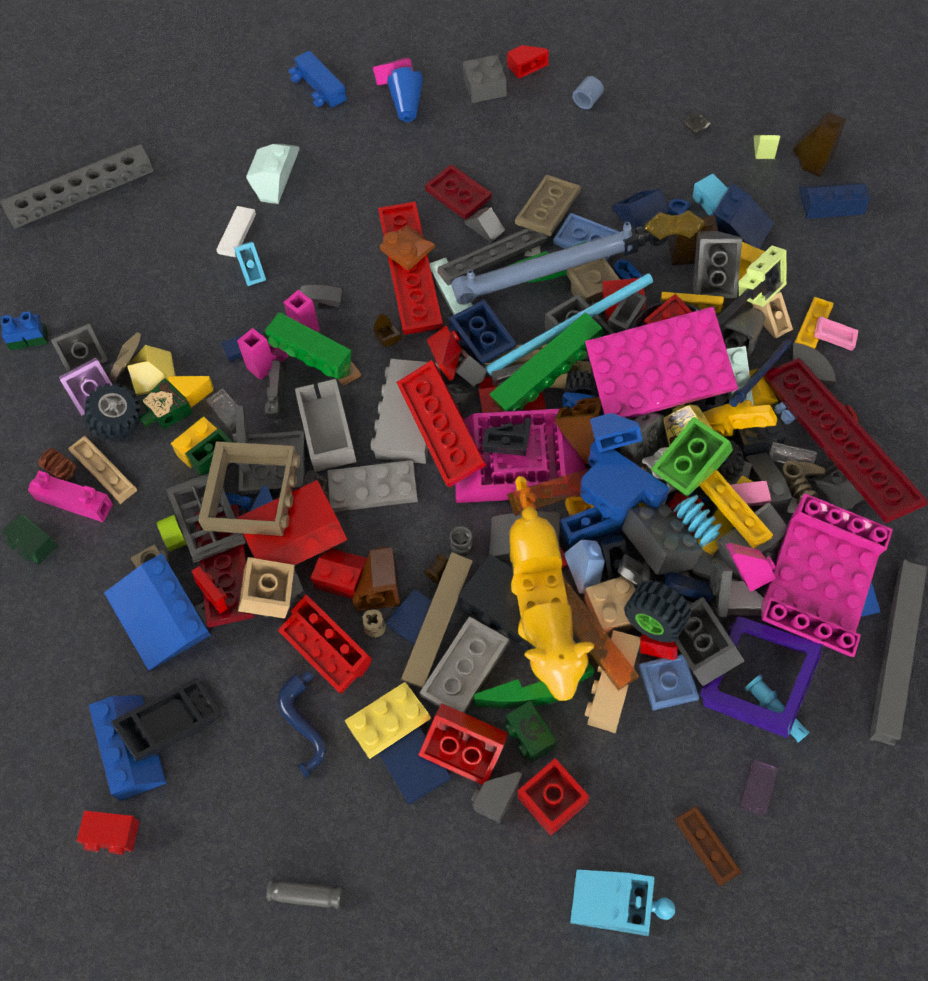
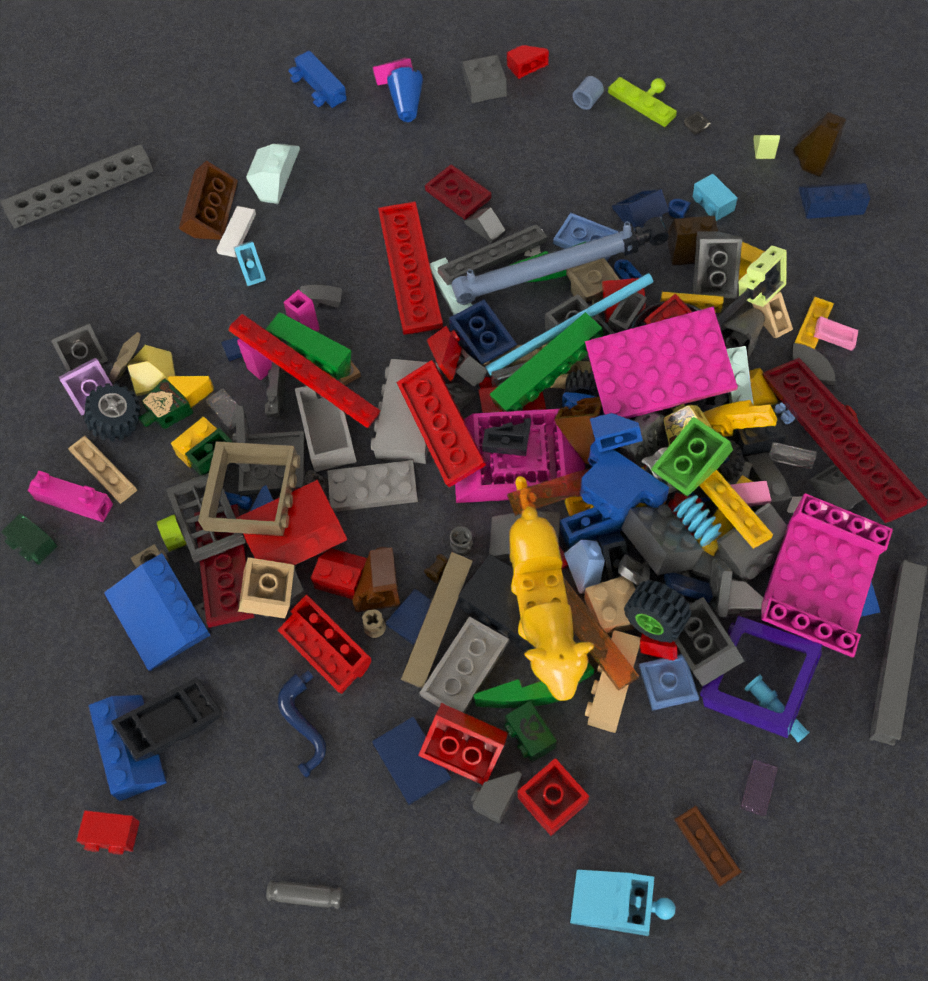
blue hips [1,311,48,350] -> none
copper gear [38,448,77,481] -> none
red plate [191,567,228,614] -> none
light yellow plate [345,682,431,759] -> none
dark brown plate [373,313,402,347] -> none
dark orange slope [379,225,435,270] -> none
dark tan tile [515,175,581,236] -> none
clear yellow tile [646,210,704,240] -> none
dark blue slope [710,183,774,249] -> none
dark pink slope [726,543,776,592] -> none
dark blue bar [729,339,792,407] -> none
dark tan piece [781,460,825,505] -> none
none -> reddish brown slope [178,160,238,240]
none -> red plate [228,314,381,428]
none -> lime plate [608,77,677,127]

